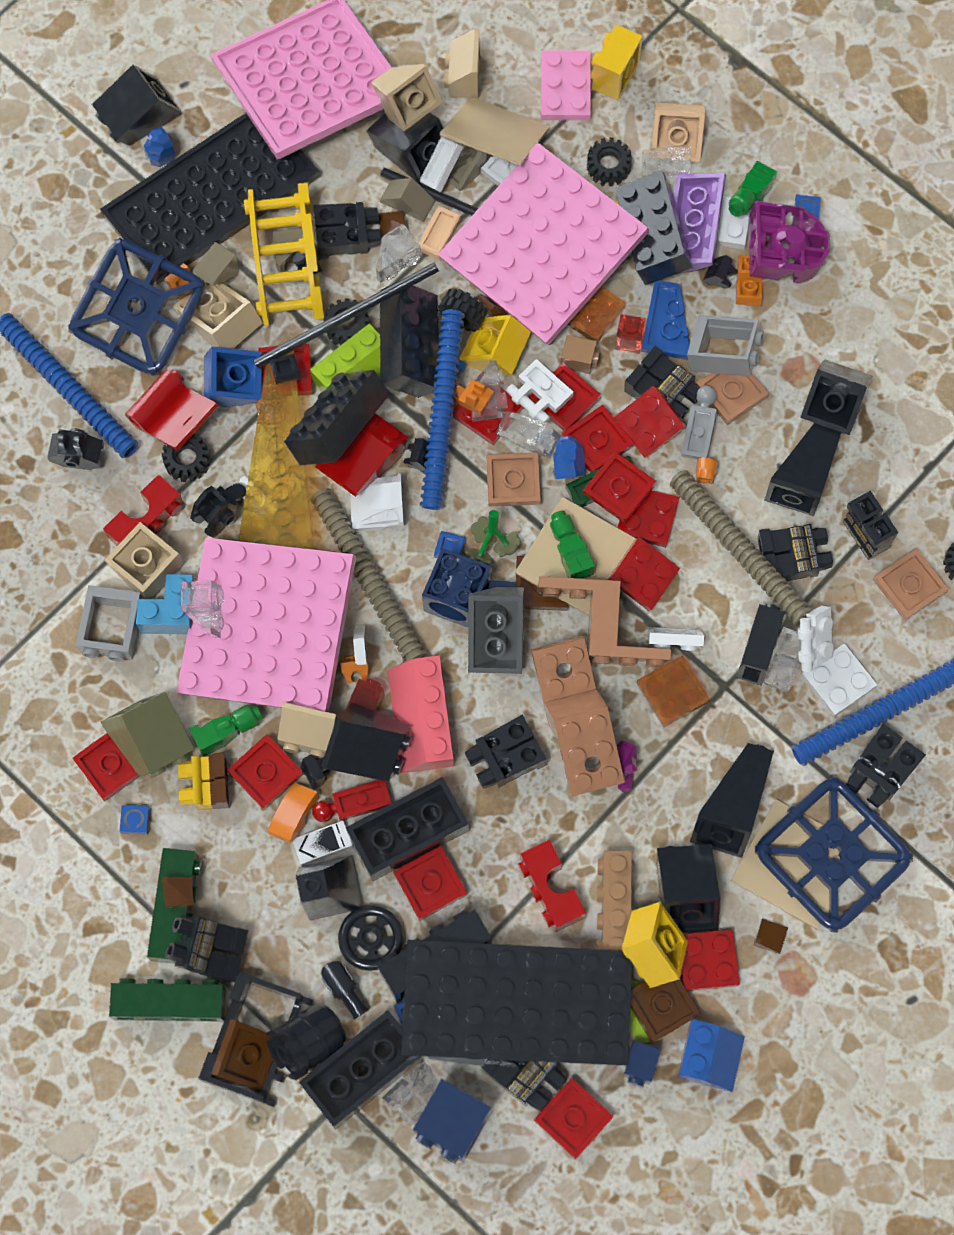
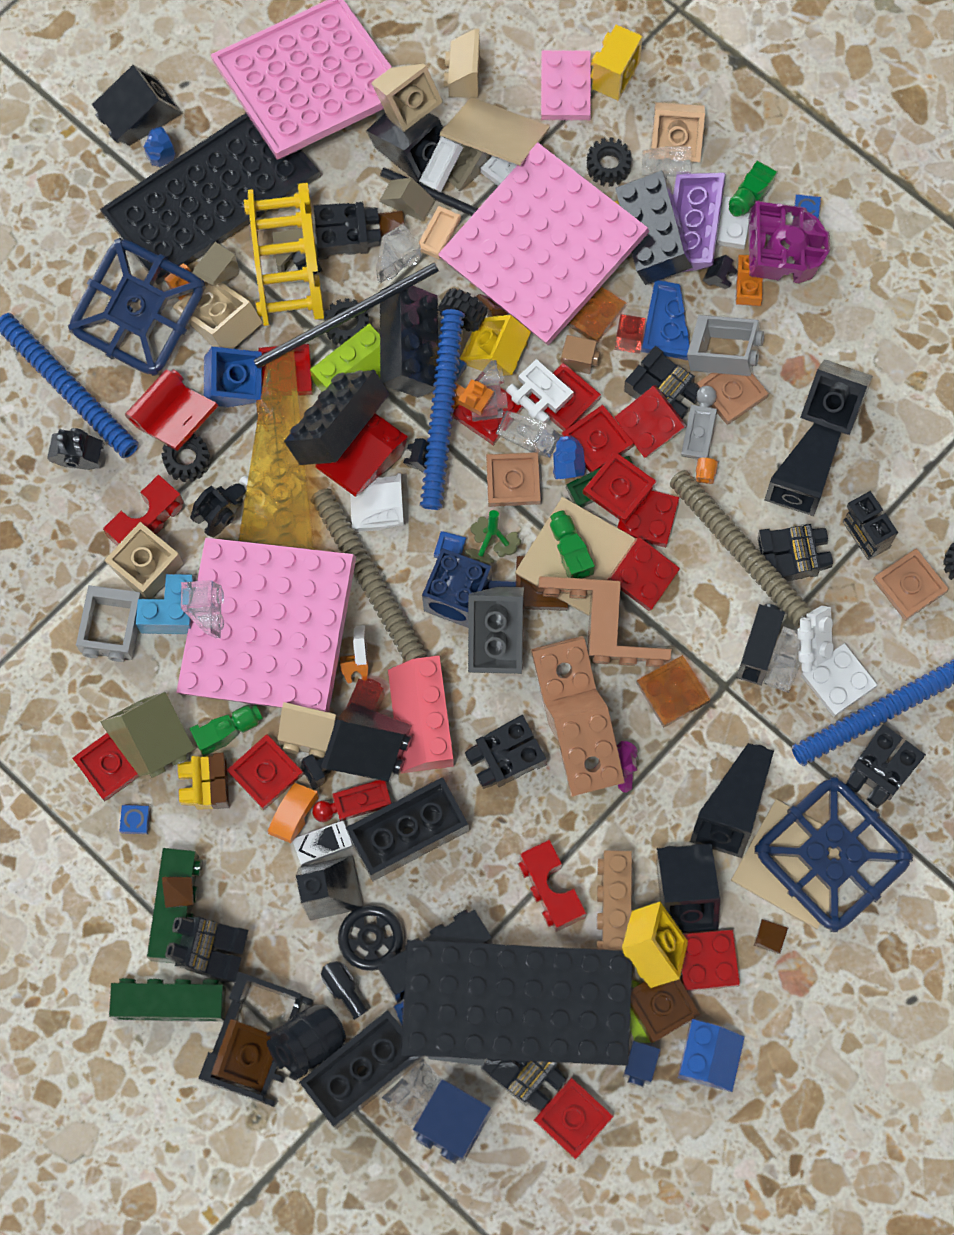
black tile [269,354,301,385] -> none
red plate [393,846,468,921] -> none
white plate [647,627,704,651] -> none

